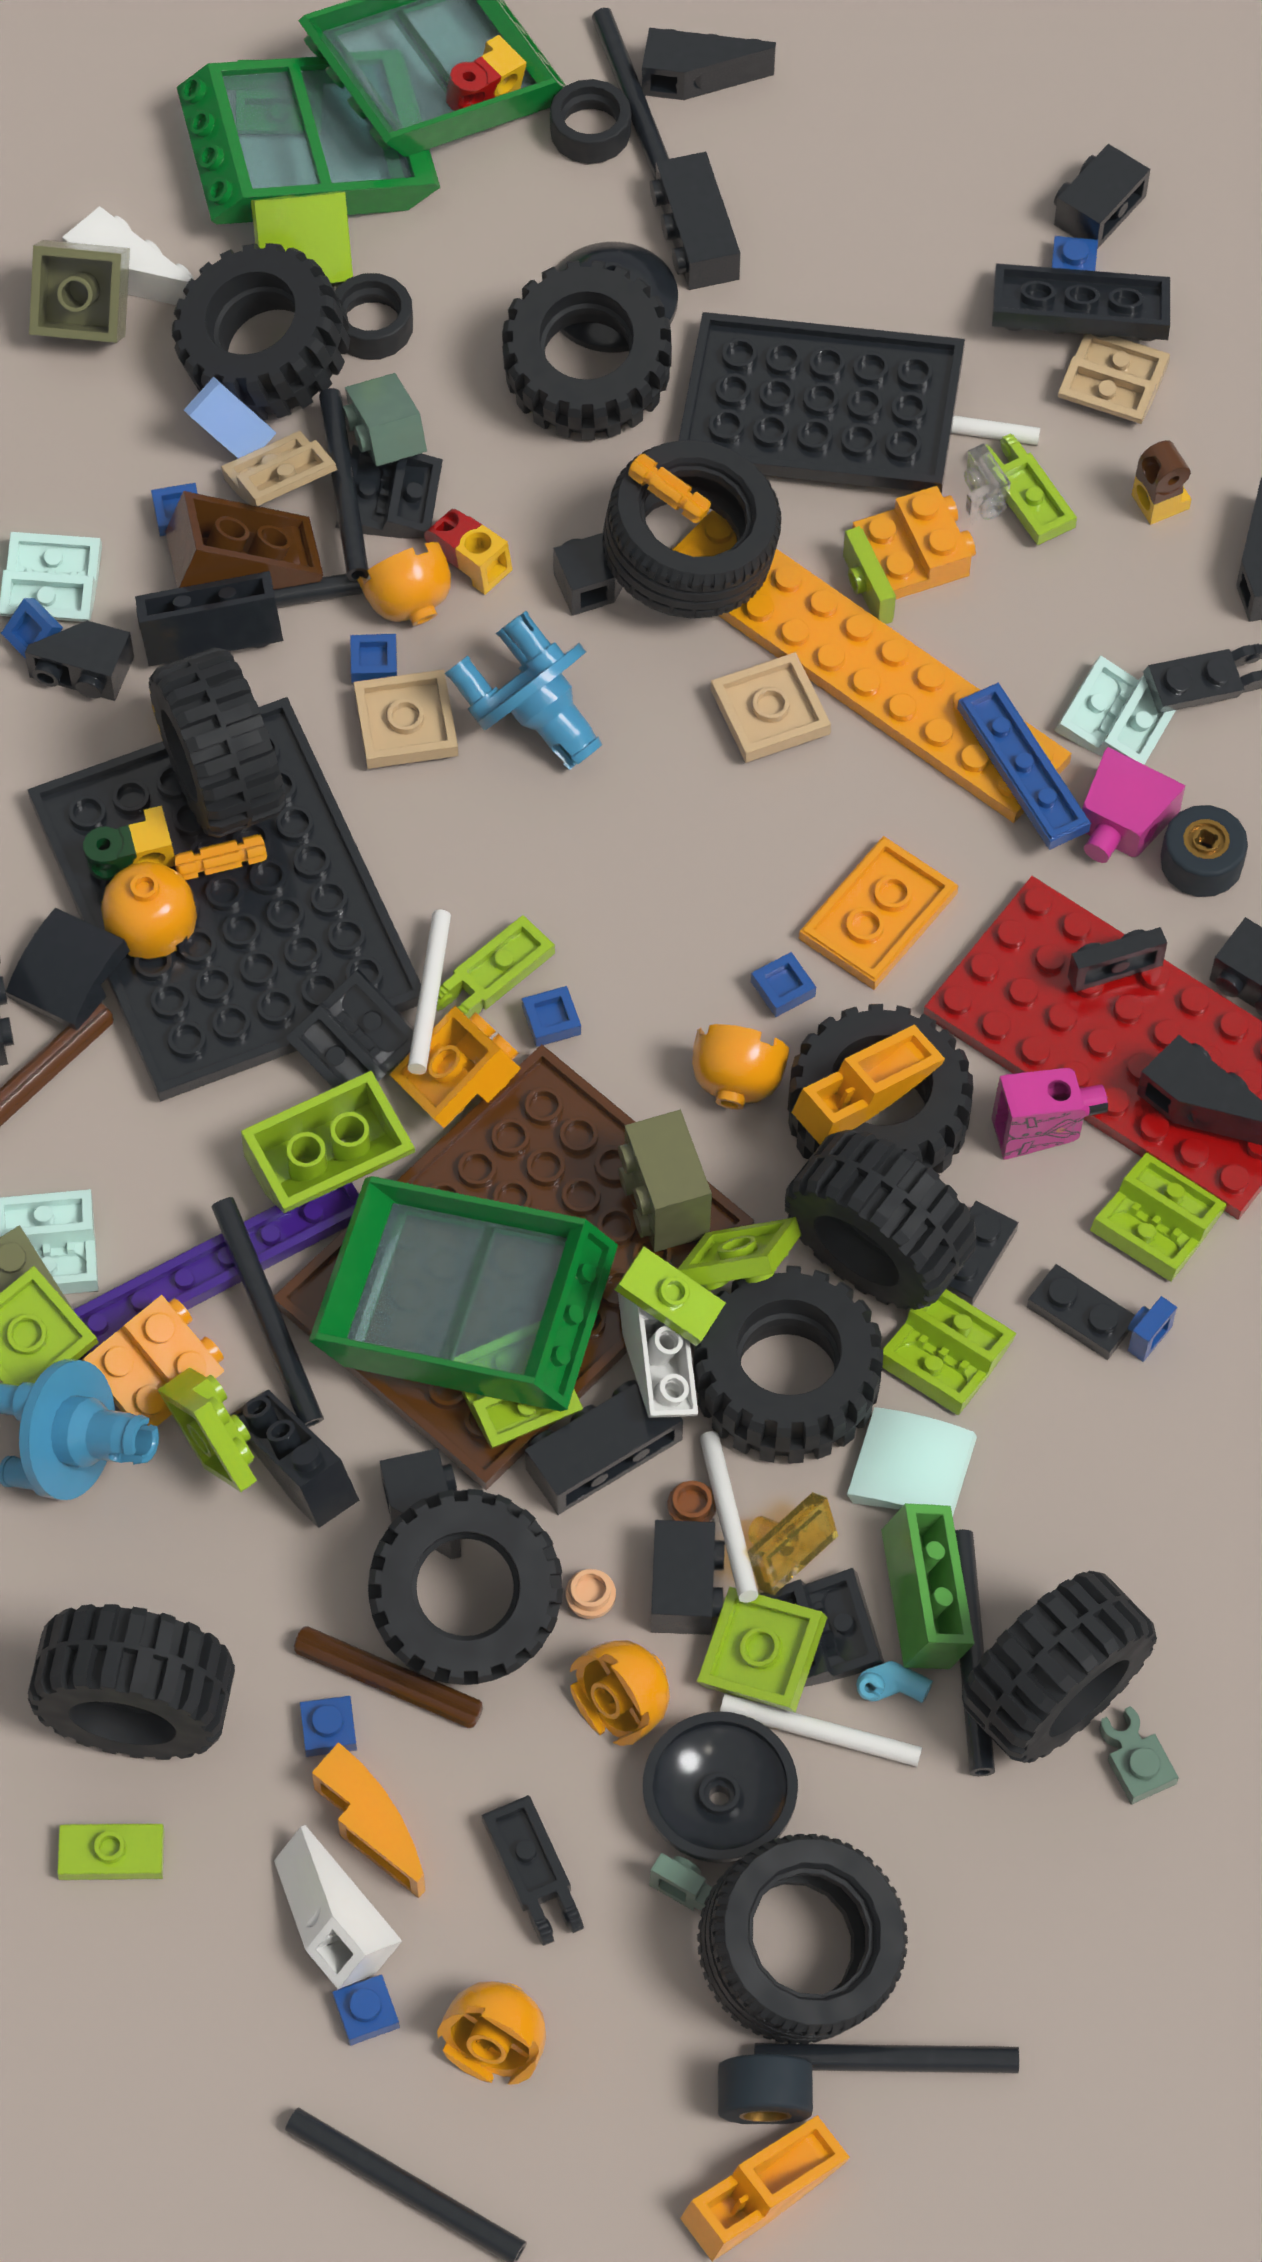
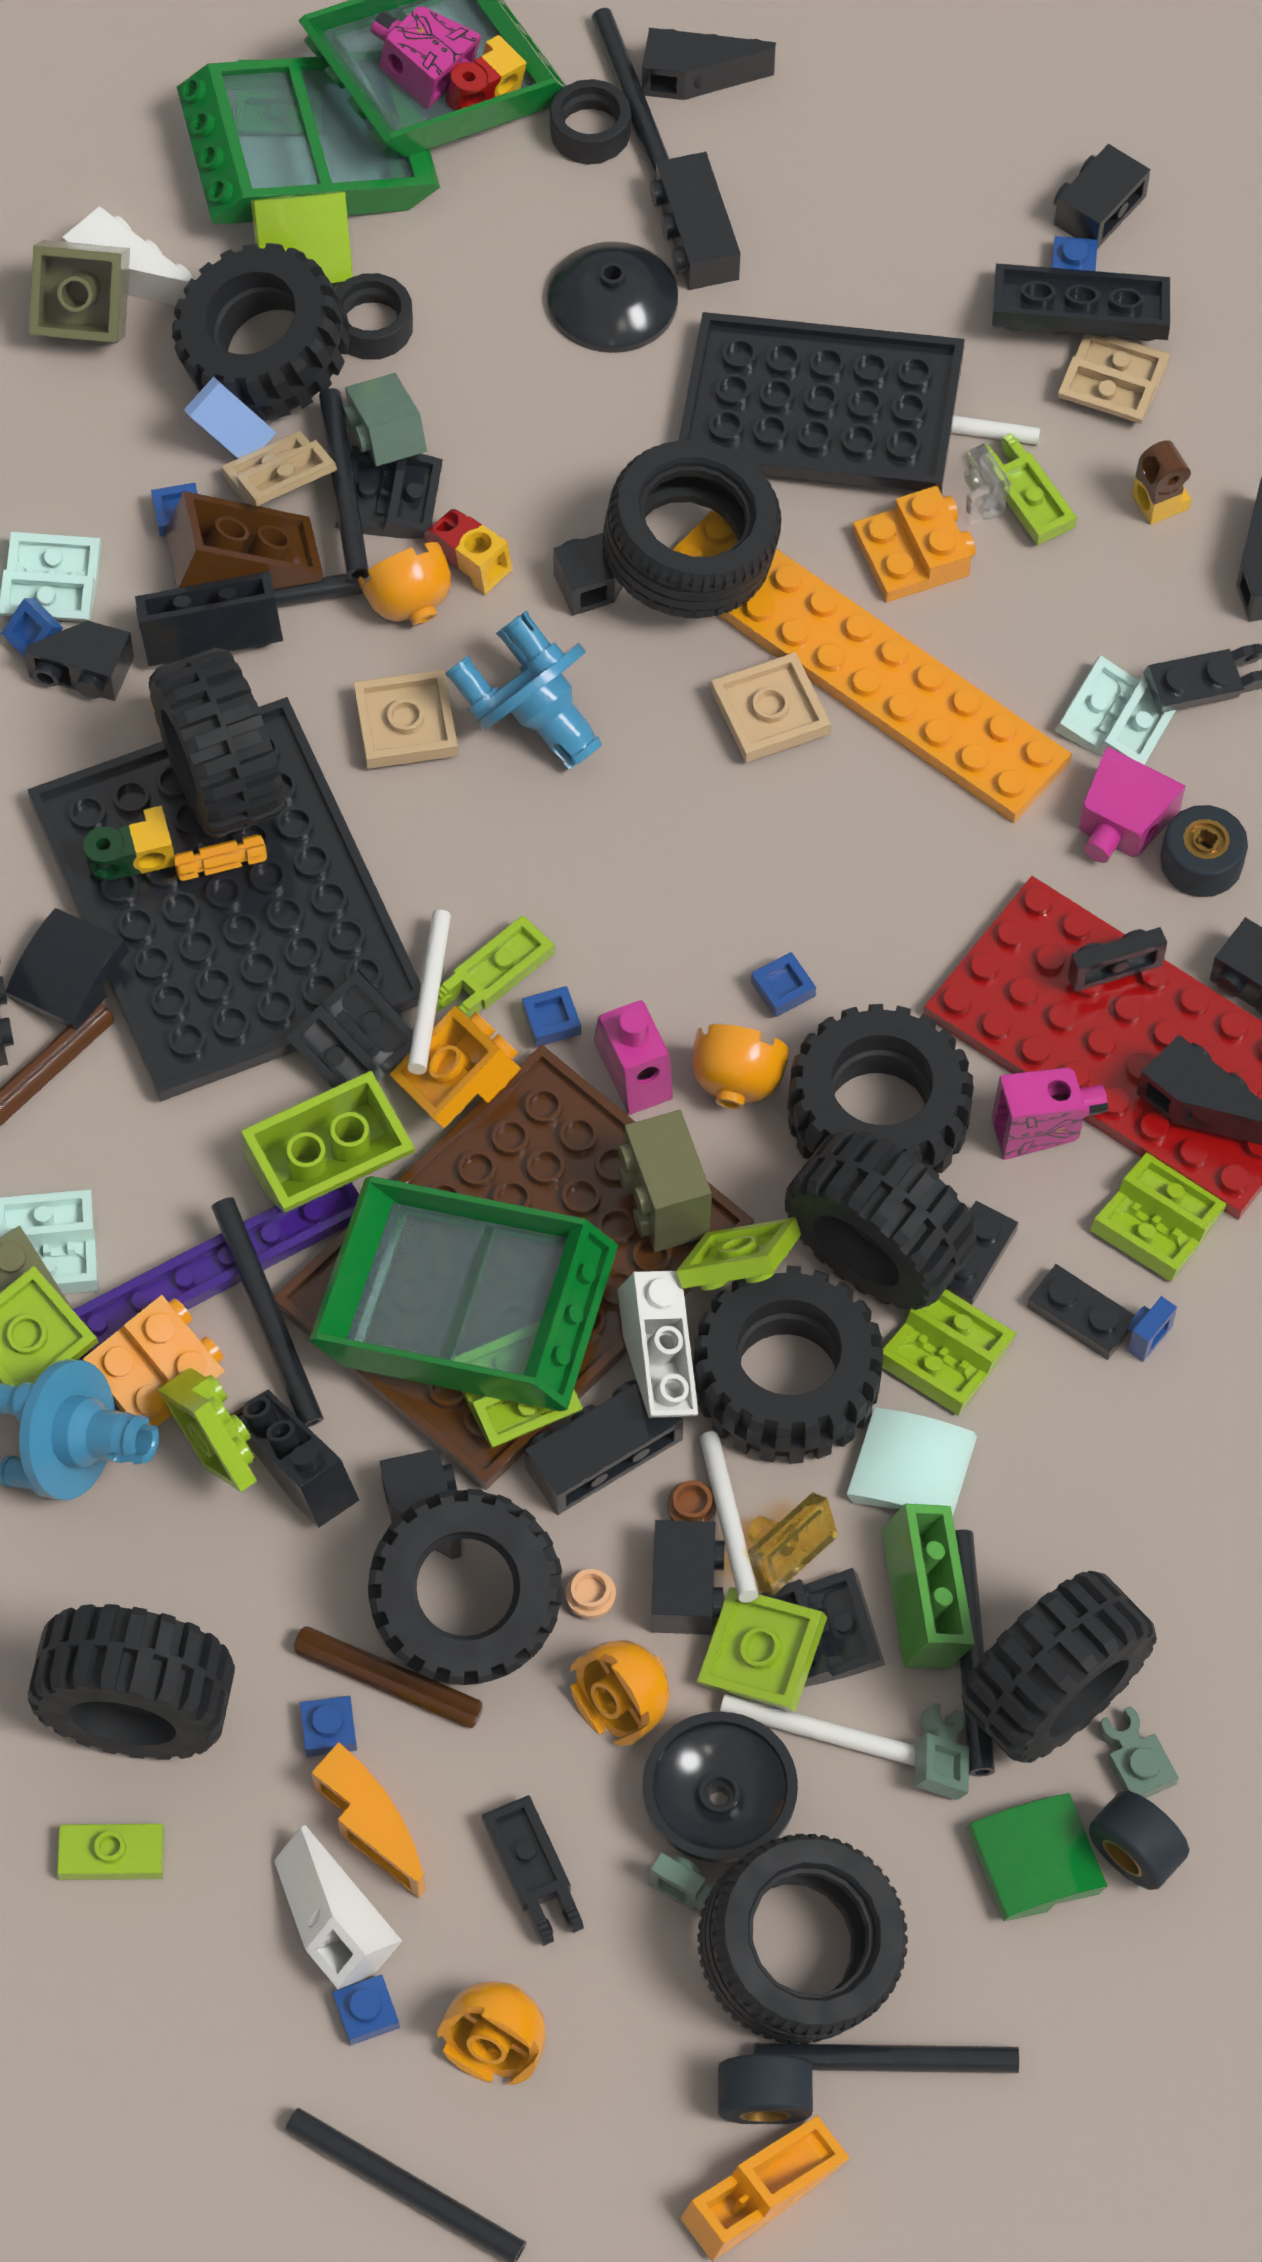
light orange cylinder [101,861,197,959] -> none
blue plate [350,634,397,683] -> none
black tyre [502,260,672,440] -> none
lime plate [614,1246,726,1346] -> none
light orange axle [628,454,711,523] -> none
light orange slope [792,1024,945,1145] -> none
light orange tile [799,836,959,990] -> none
lime plate [843,526,896,624] -> none
medium azure arm [856,1661,933,1703] -> none
blue tile [957,682,1091,850] -> none
none -> dark pink torso [370,6,481,109]
none -> dark pink torso [594,1000,673,1115]
none -> sand green plate [914,1703,969,1800]
none -> green slope [966,1793,1108,1922]
none -> black wheel [1089,1790,1190,1890]

